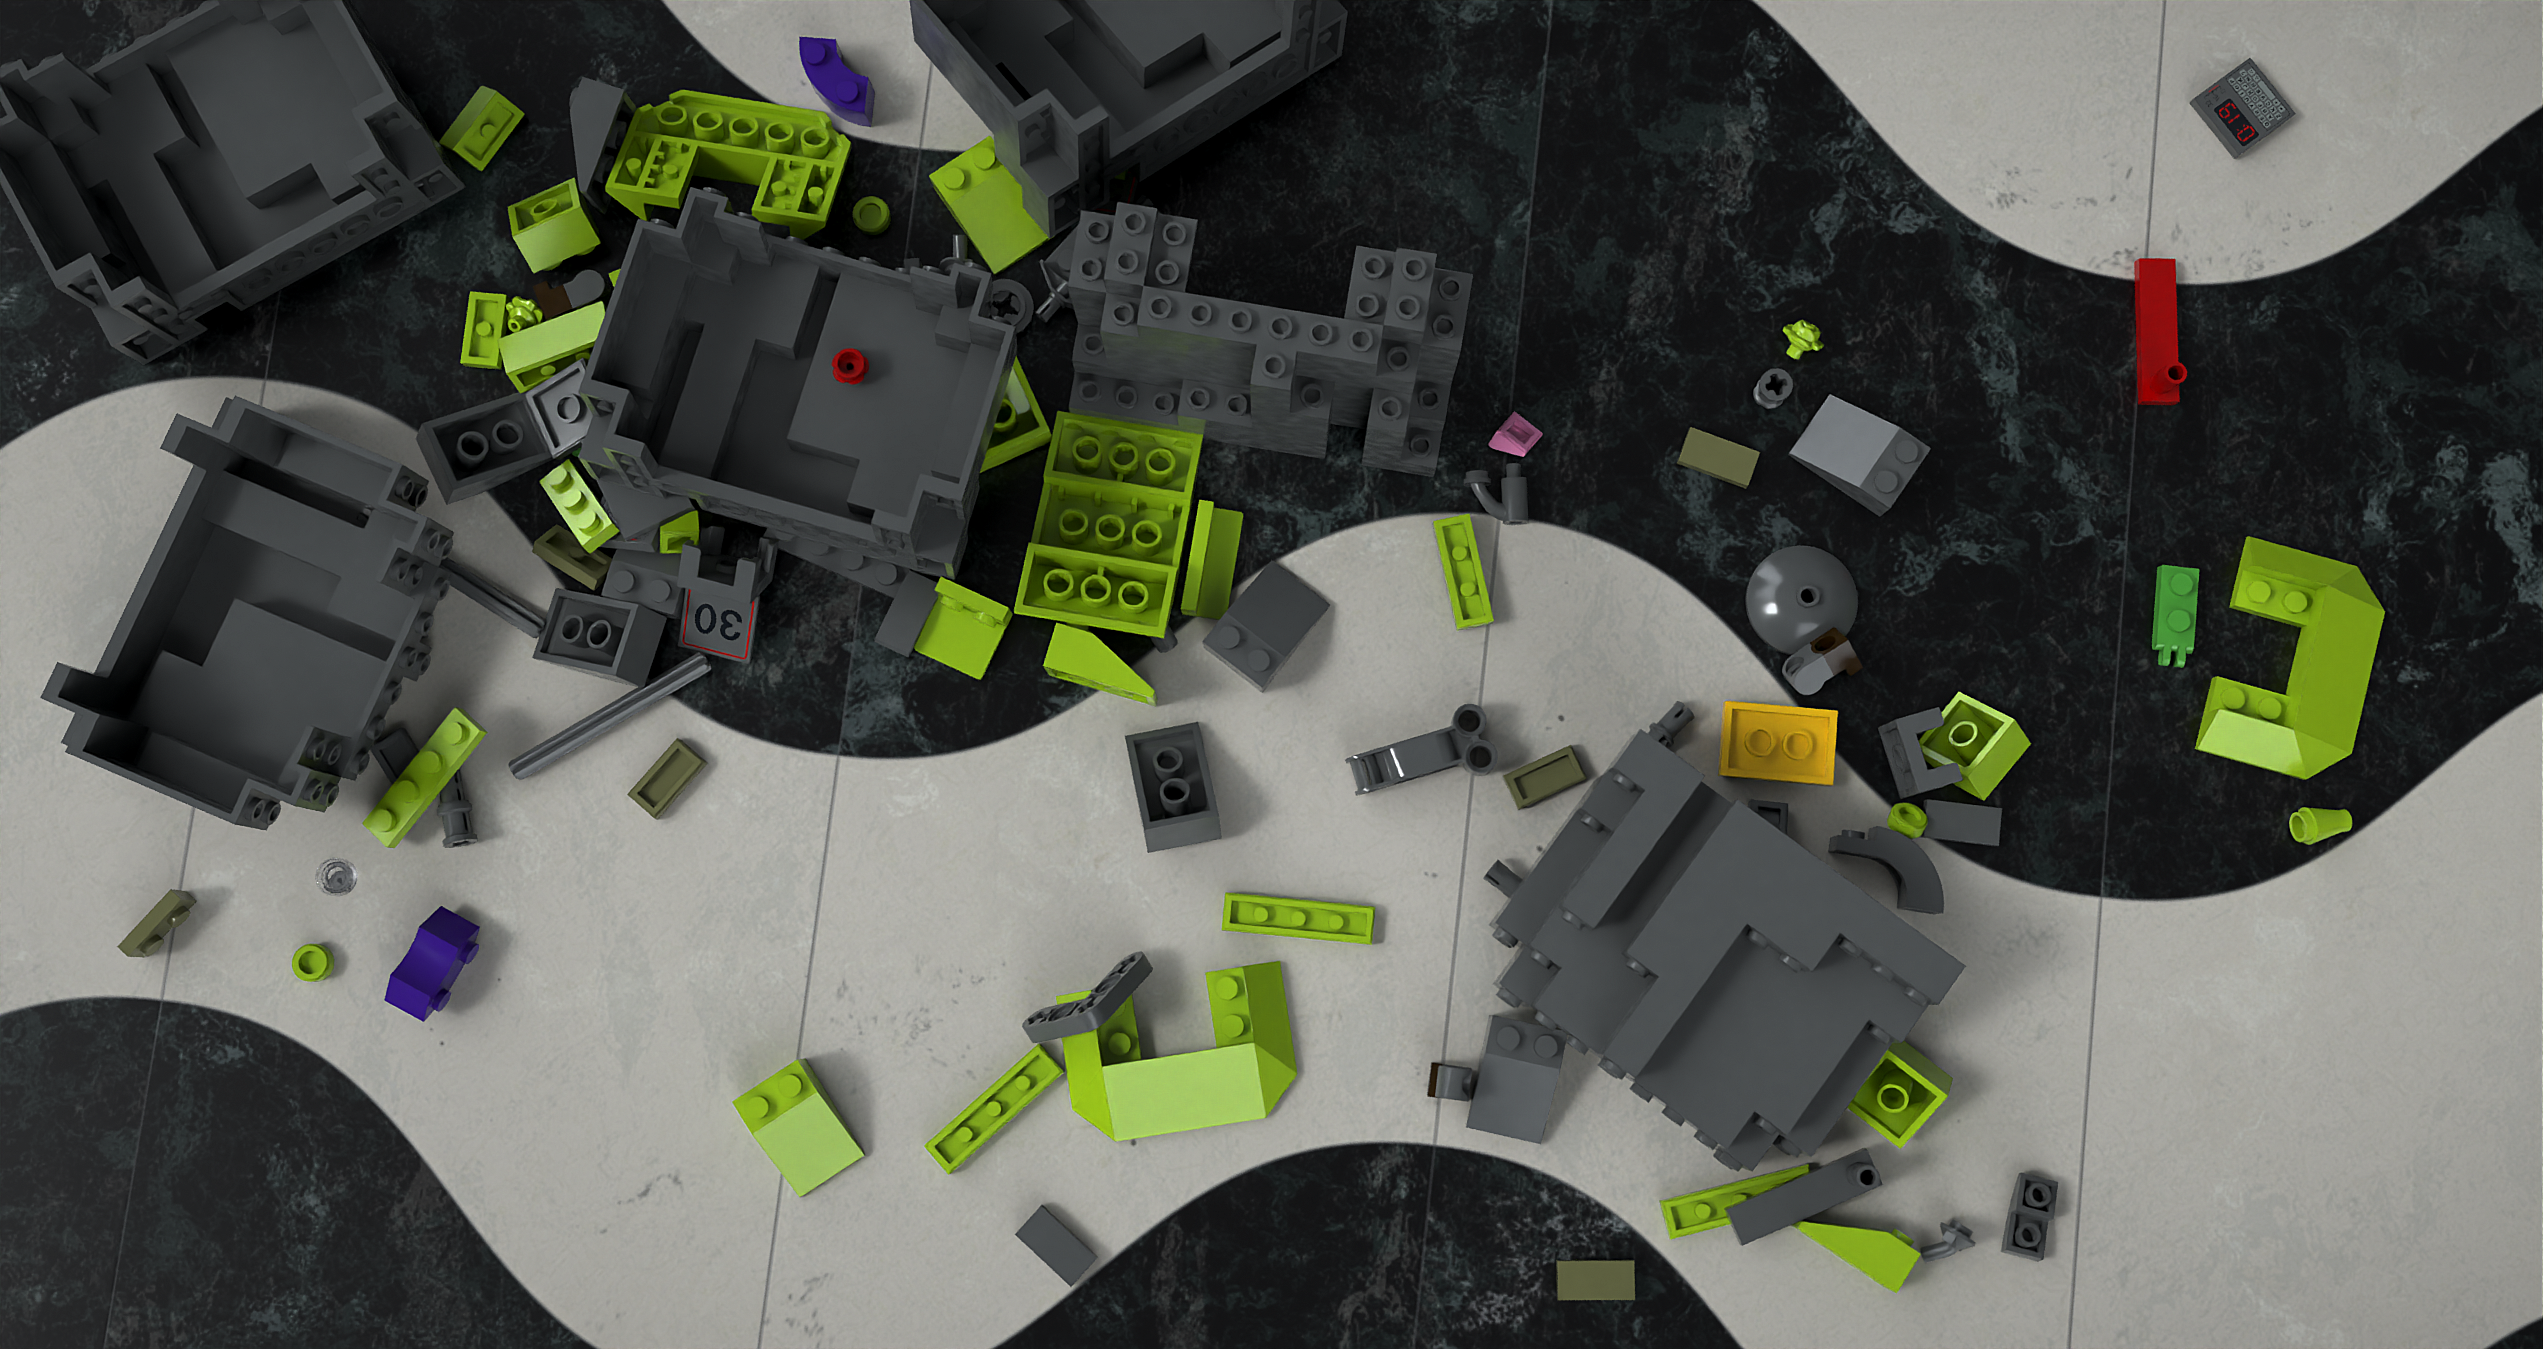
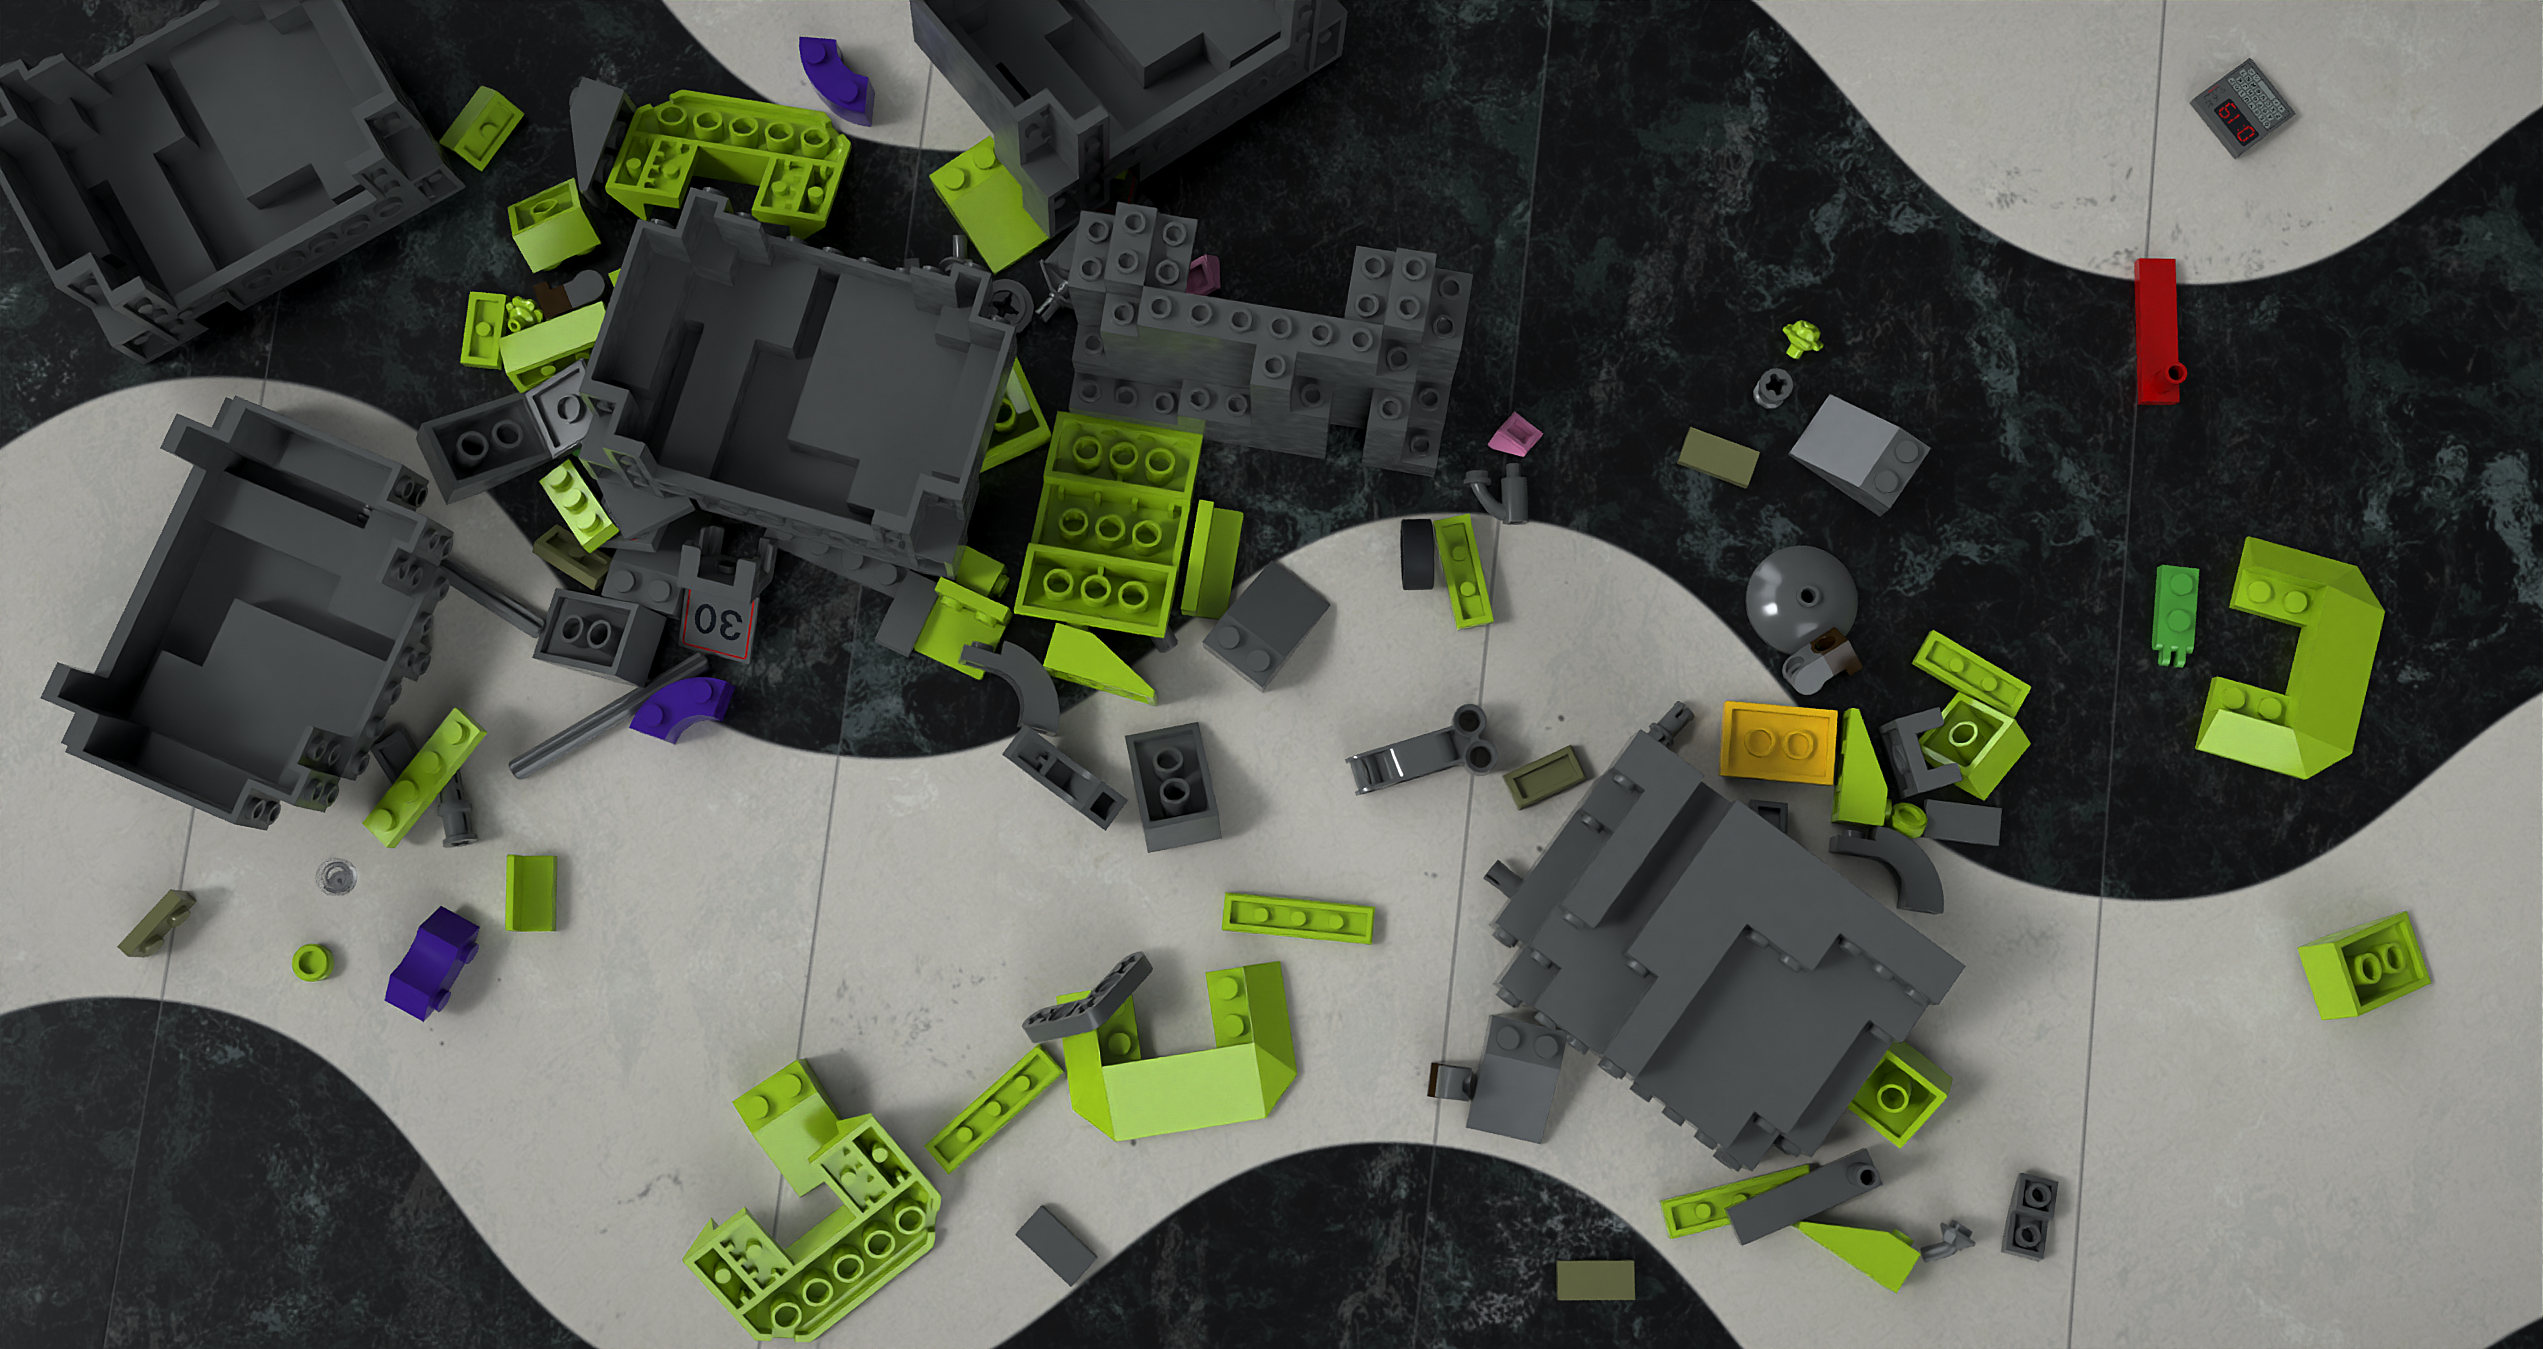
olive tile [627,738,708,820] -> none
lime slope [659,510,699,554] -> none
red plate [832,348,869,385] -> none
lime tile [853,196,891,235] -> none
lime cone [2289,807,2352,845] -> none
none -> lime panel [505,854,557,932]
none -> dark purple brick [629,677,735,745]
none -> lime slope [682,1113,942,1342]
none -> lime brick [950,546,1009,600]
none -> dark grey arch [957,641,1060,737]
none -> dark grey arch [1002,724,1128,831]
none -> bright pink slope [1185,254,1220,296]
none -> black tyre [1400,519,1434,590]
none -> lime slope [1830,708,1892,828]
none -> lime plate [1912,630,2031,719]
none -> lime slope [2297,911,2431,1021]

